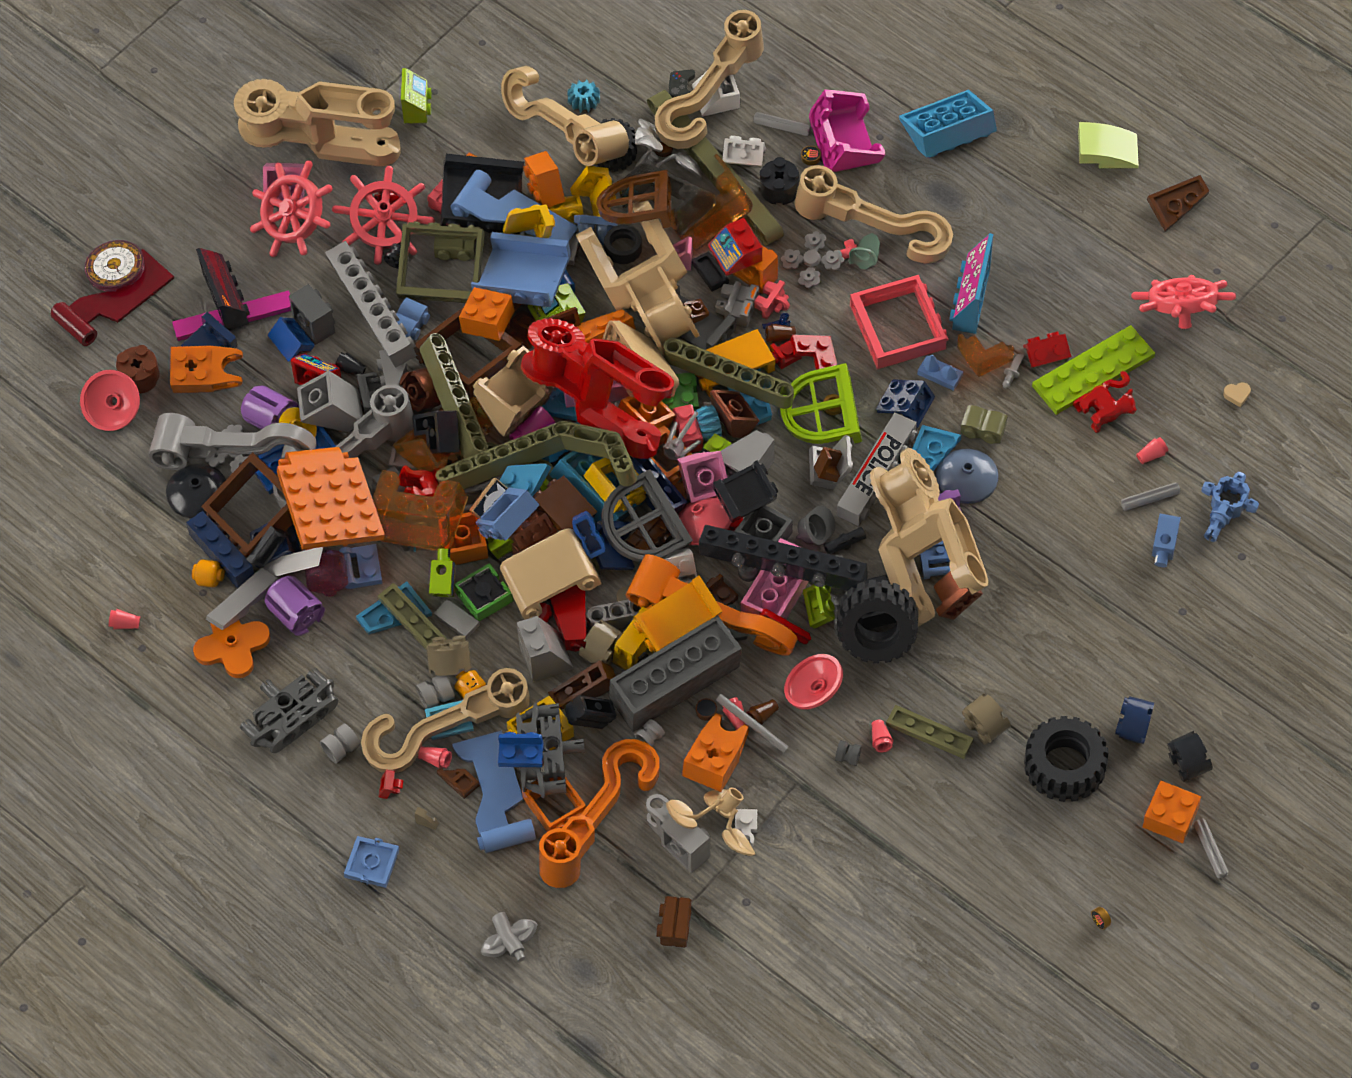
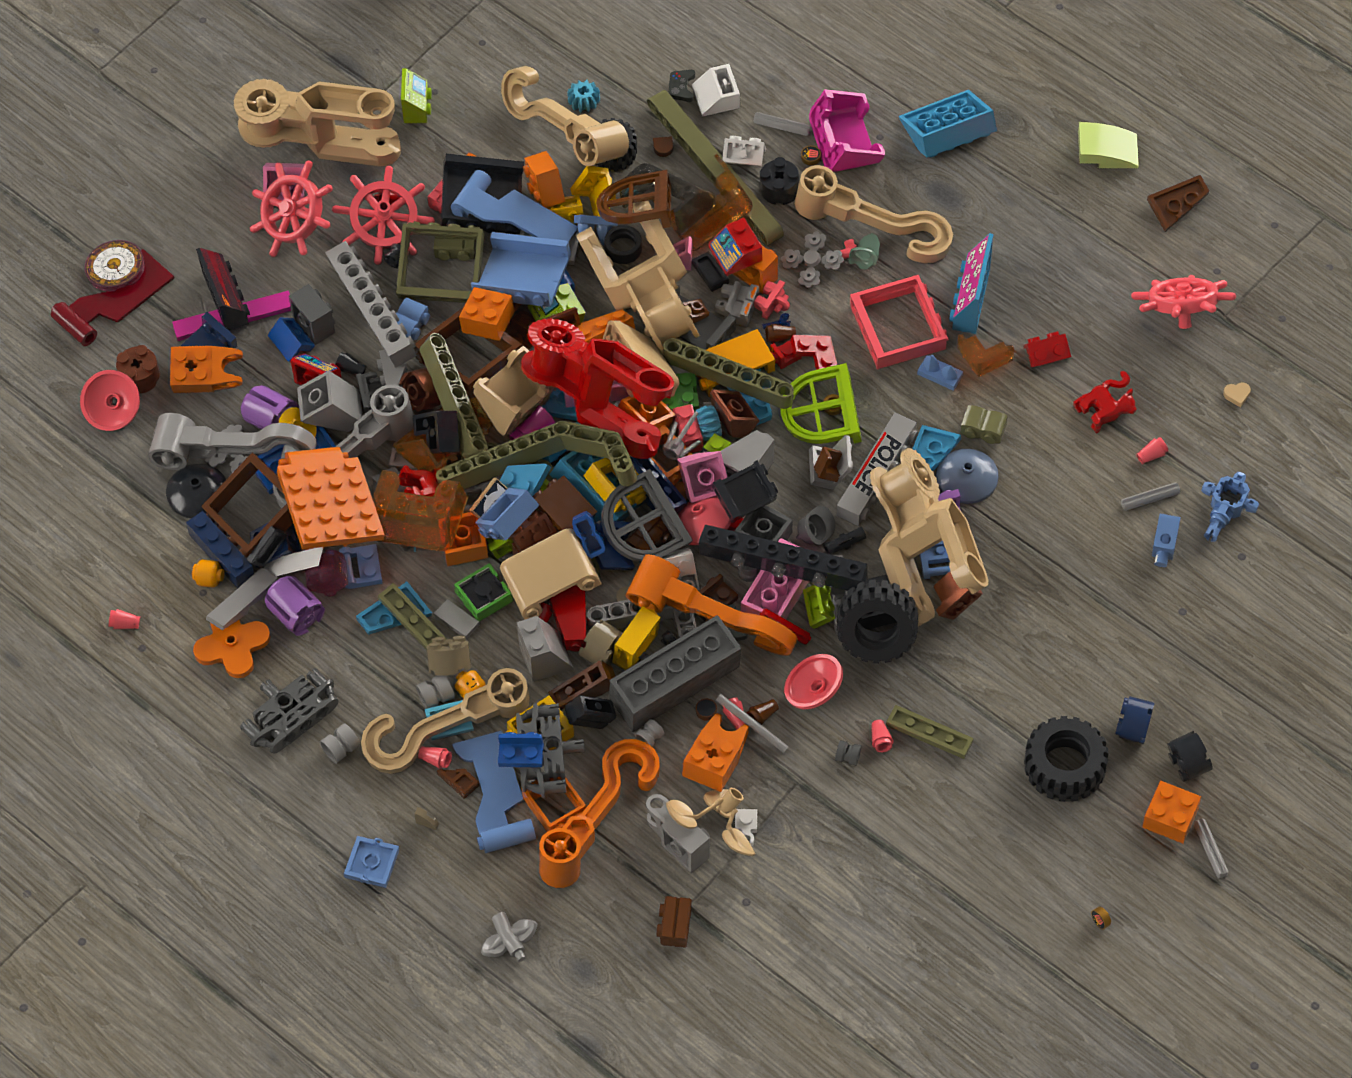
red tile [379,769,403,799] -> none
lime torso [429,549,455,597] -> none
yellow bracket [503,204,555,238] -> none
light orange panel [633,575,722,652] -> none
light grey plant [635,119,702,180] -> none
tan piece [655,10,764,149] -> none
dark blue bracket [875,379,935,428] -> none
dark tan brick [962,693,1011,745] -> none
light grey piece [1002,354,1024,388] -> none
lime plate [1032,325,1155,415] -> none

